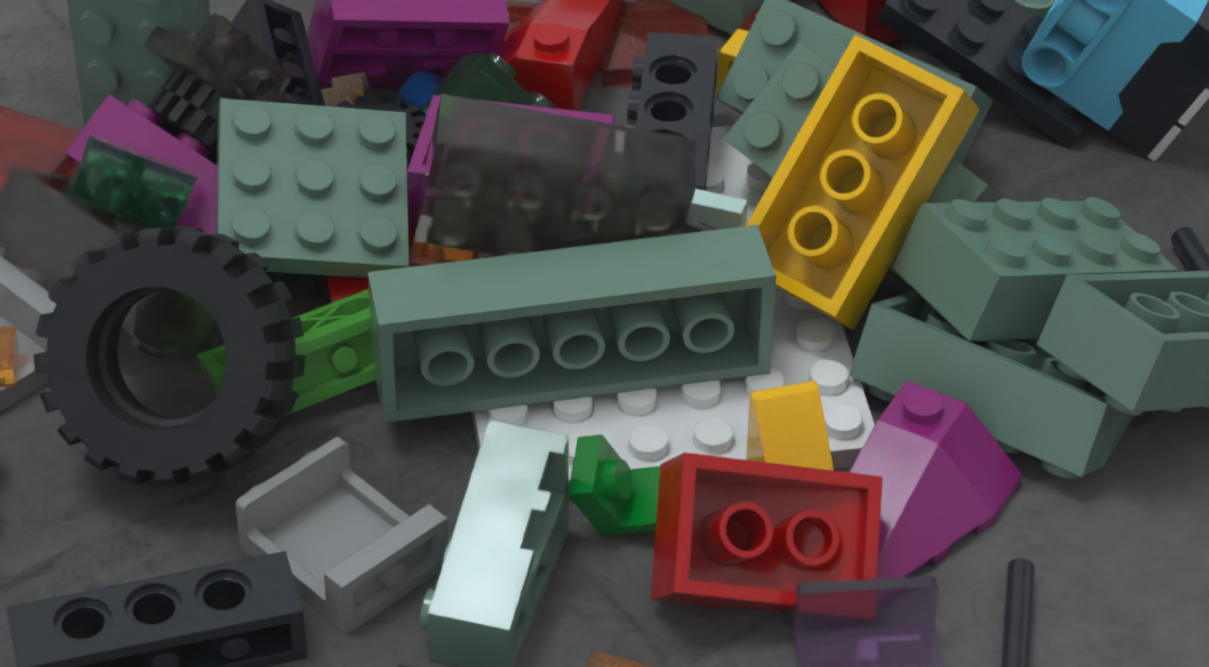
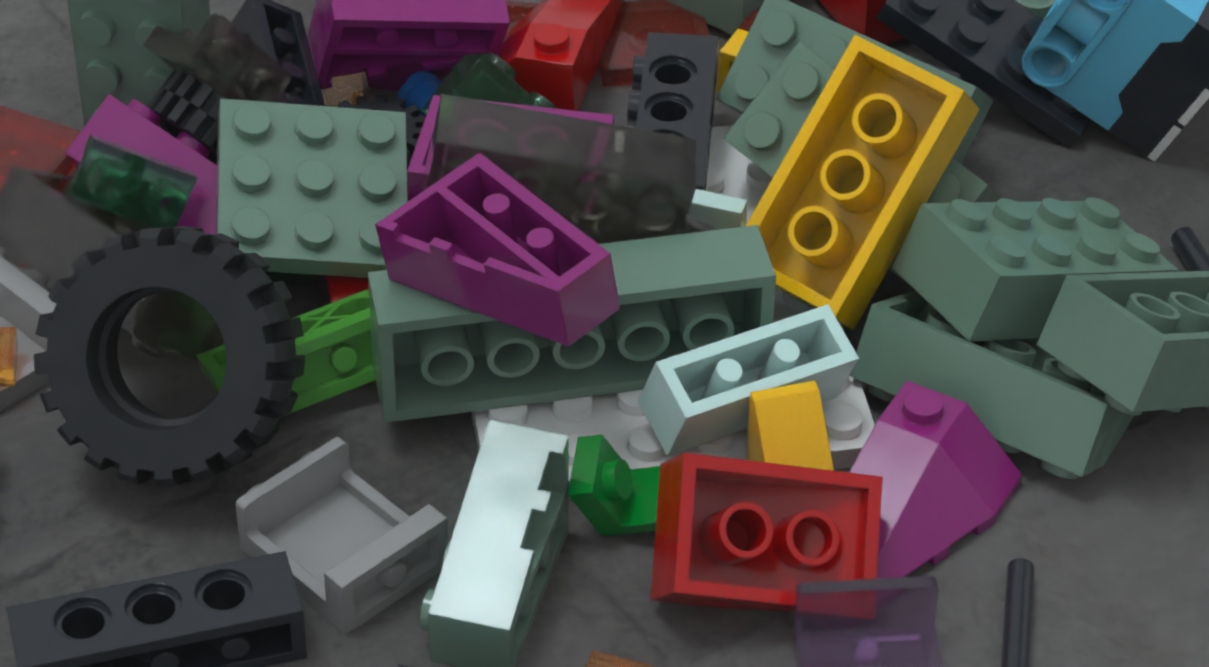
none -> magenta wedge [375,152,620,347]
none -> light aqua brick [638,304,859,456]

